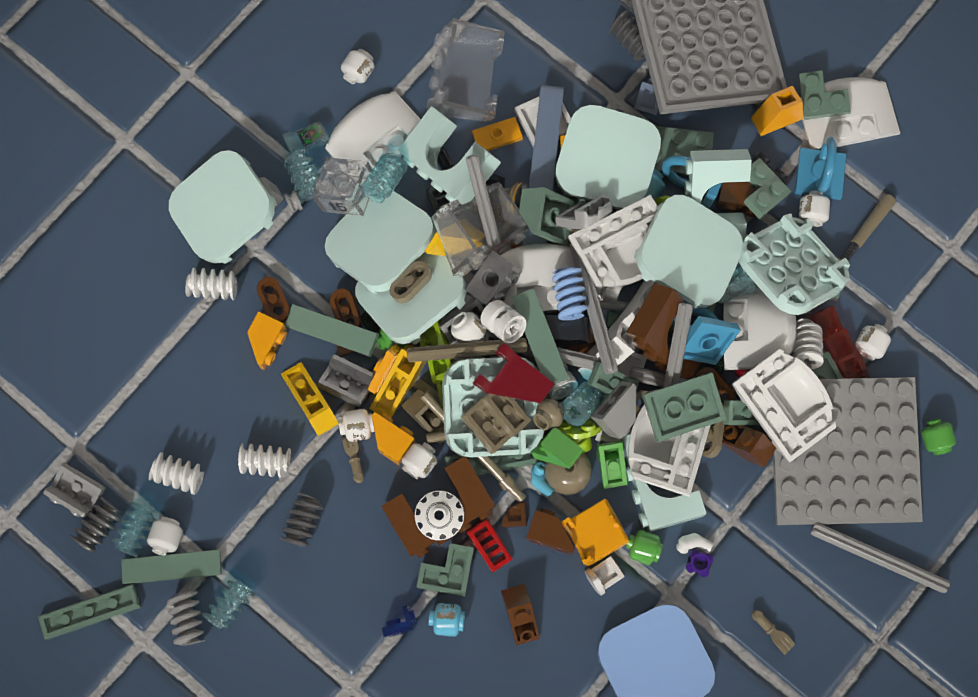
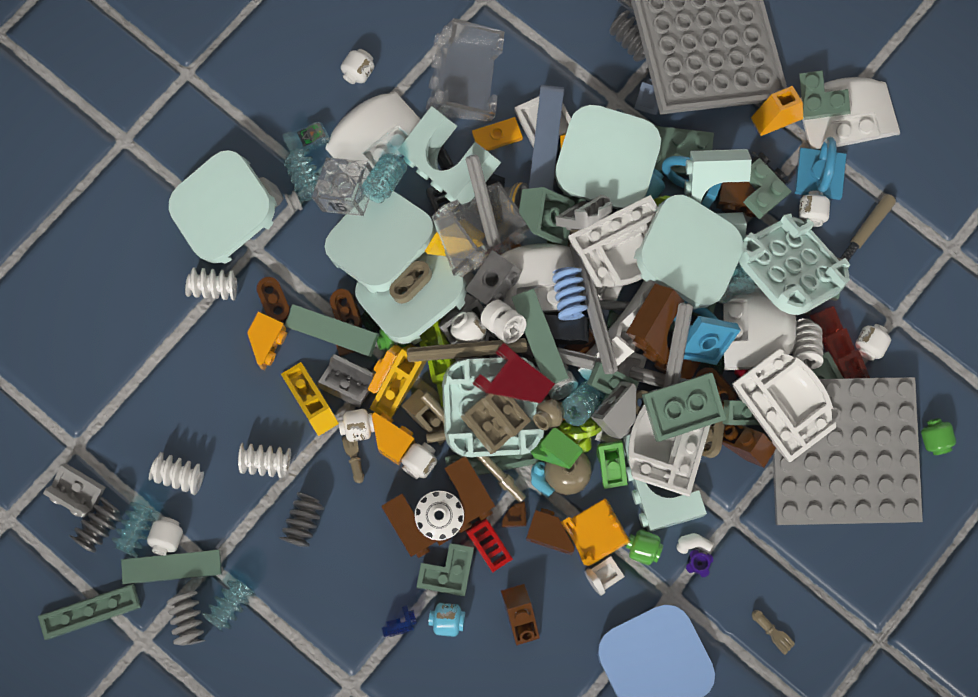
light grey axle [811,523,950,593] -> none

